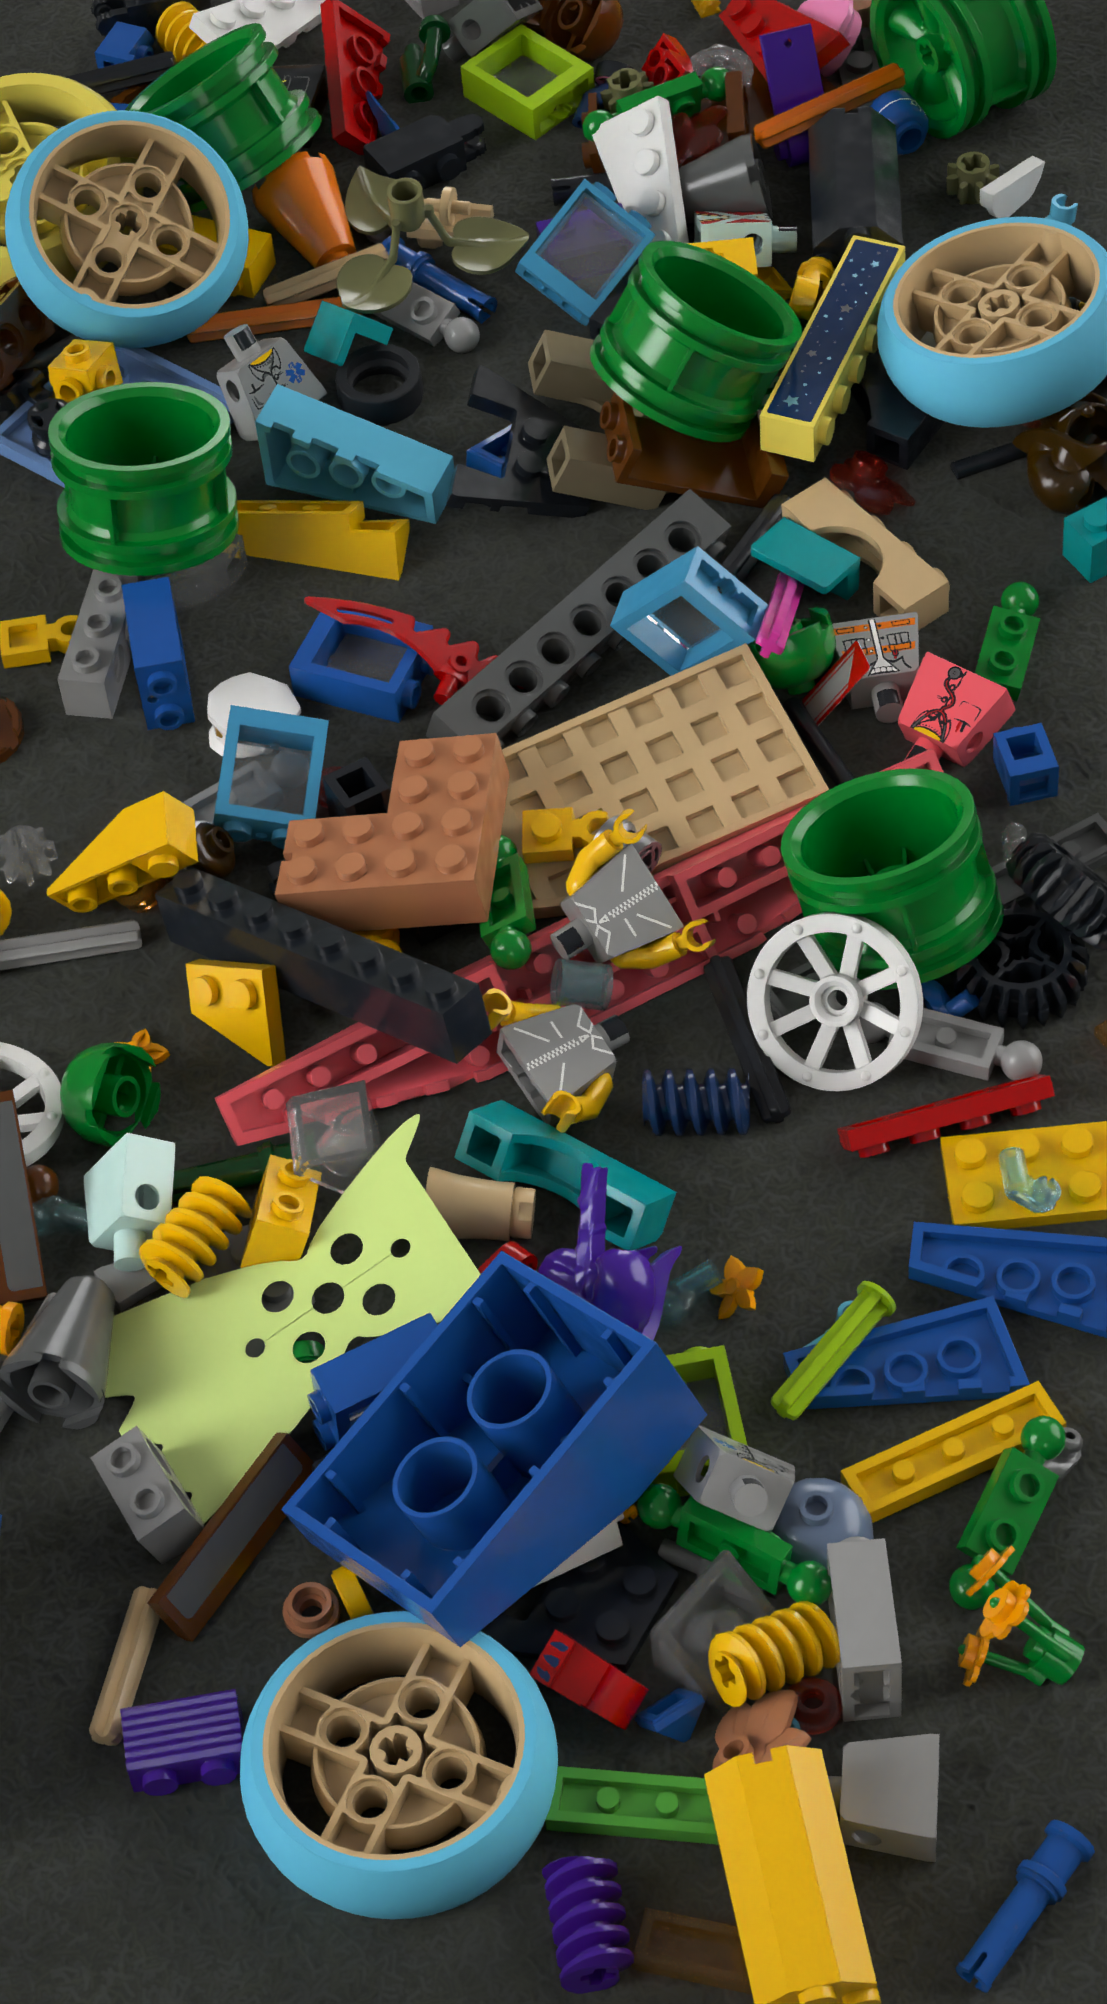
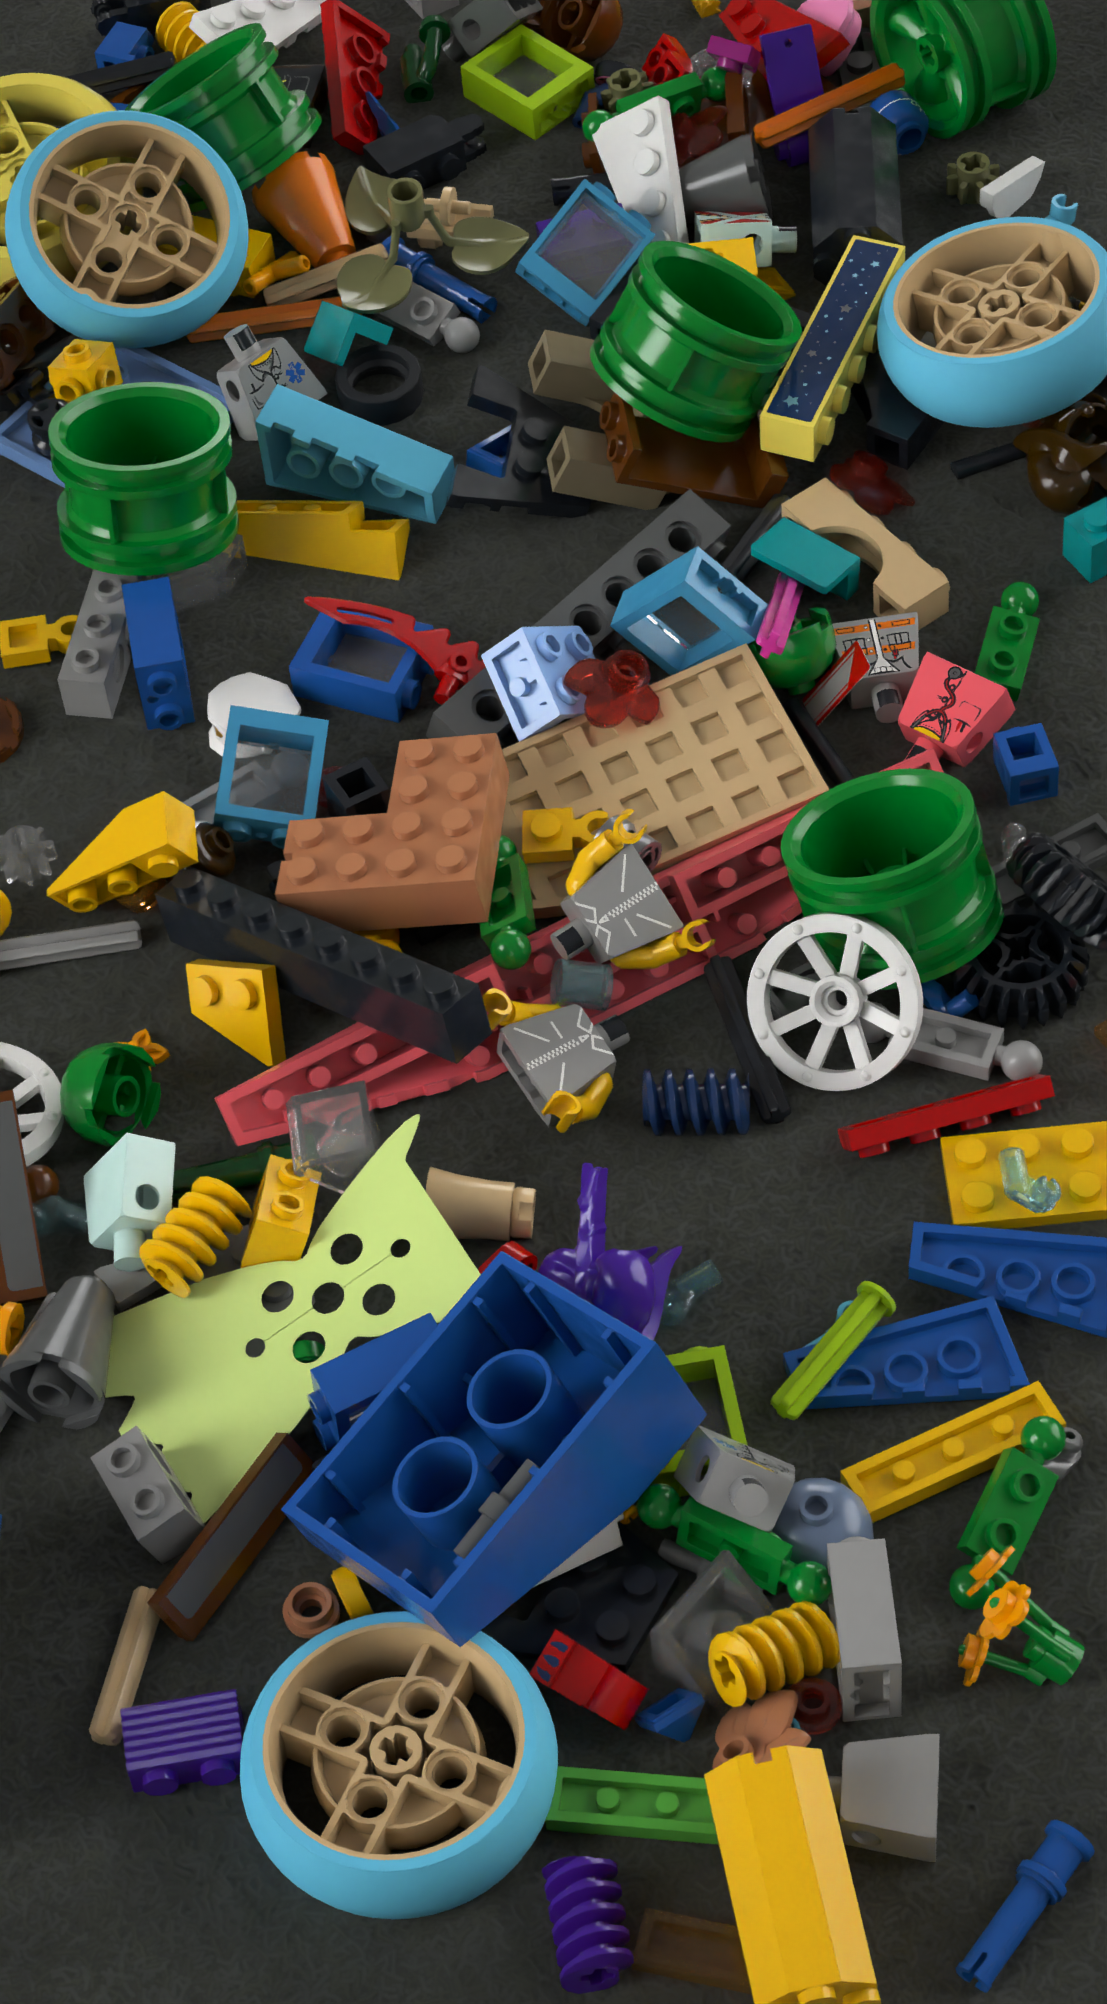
teal arch [454,1100,677,1250] -> none
light orange plant [707,1255,764,1319] -> none
yellow connector [789,256,835,321] -> none
none -> light orange piece [242,251,310,296]
none -> dark grey bar [453,1459,540,1559]
none -> light blue bracket [481,626,614,742]
none -> clear red plate [563,650,660,729]
none -> magenta plate [706,35,761,74]

